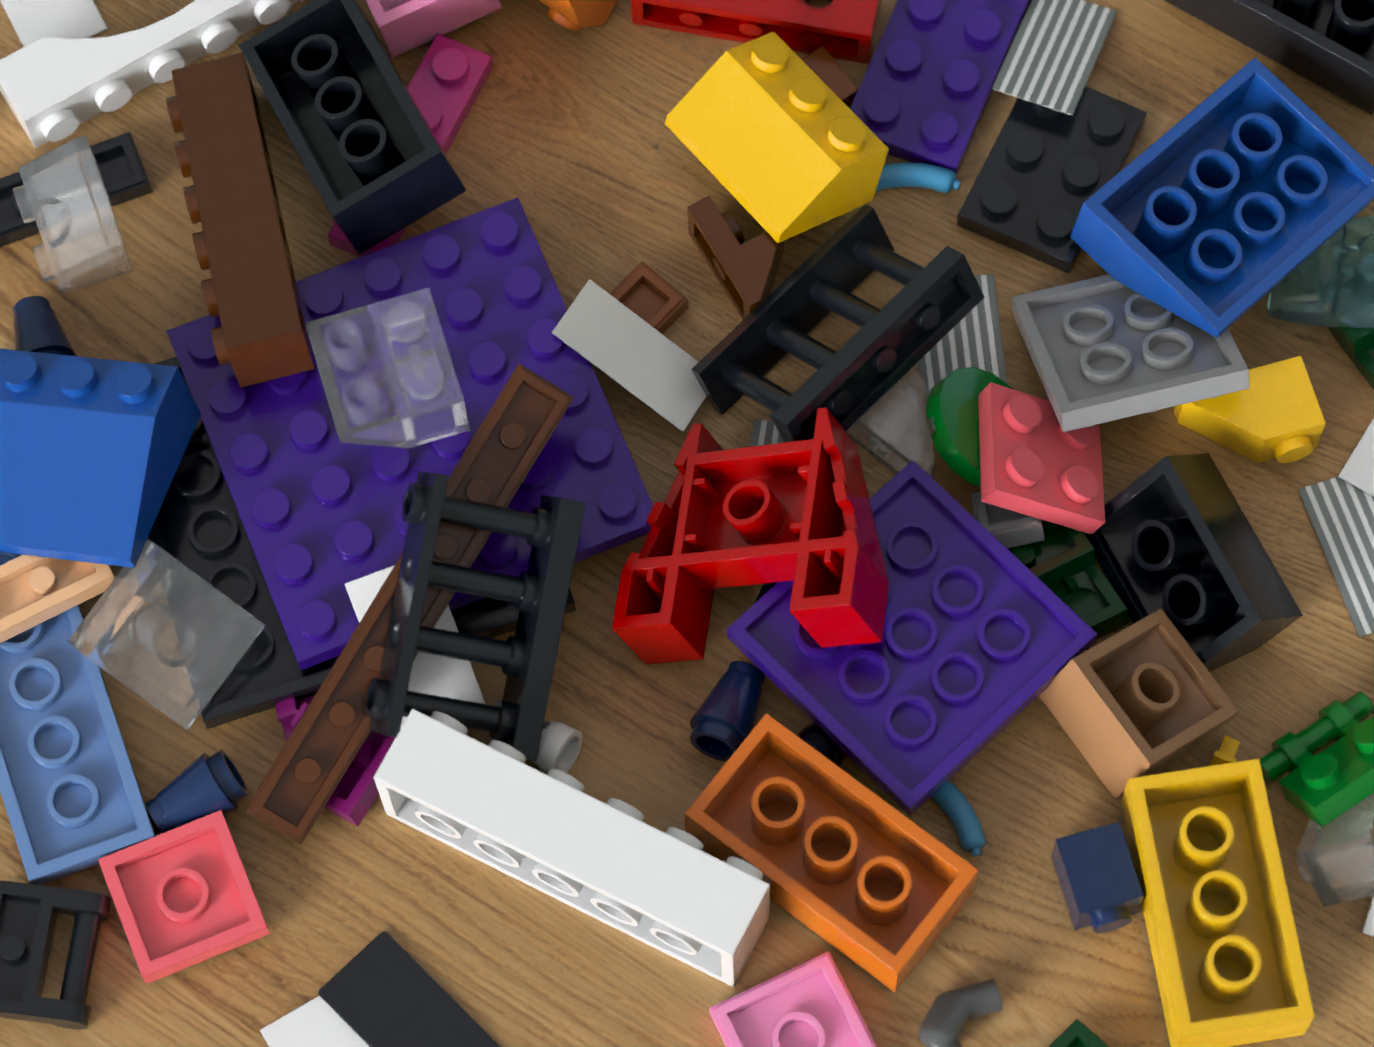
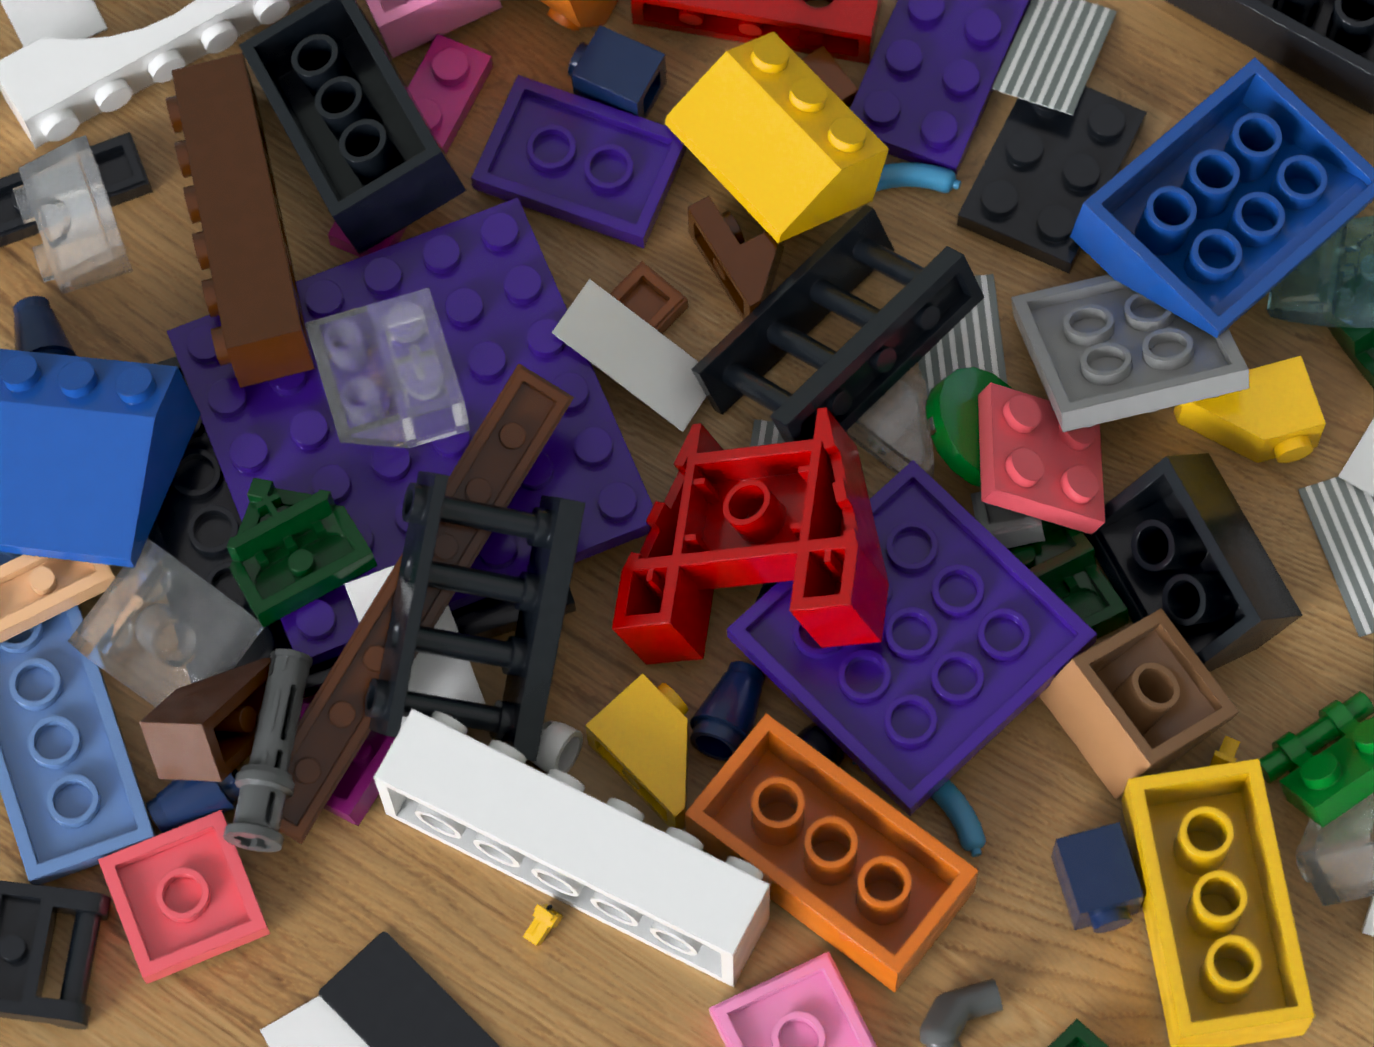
none -> reddish brown slope [139,658,271,782]
none -> dark grey pin [223,649,313,852]
none -> dark green slope [226,478,378,628]
none -> dark purple plate [471,75,687,248]
none -> yellow piece [523,904,563,946]
none -> dark blue brick [568,25,667,119]
none -> yellow slope [585,673,689,830]

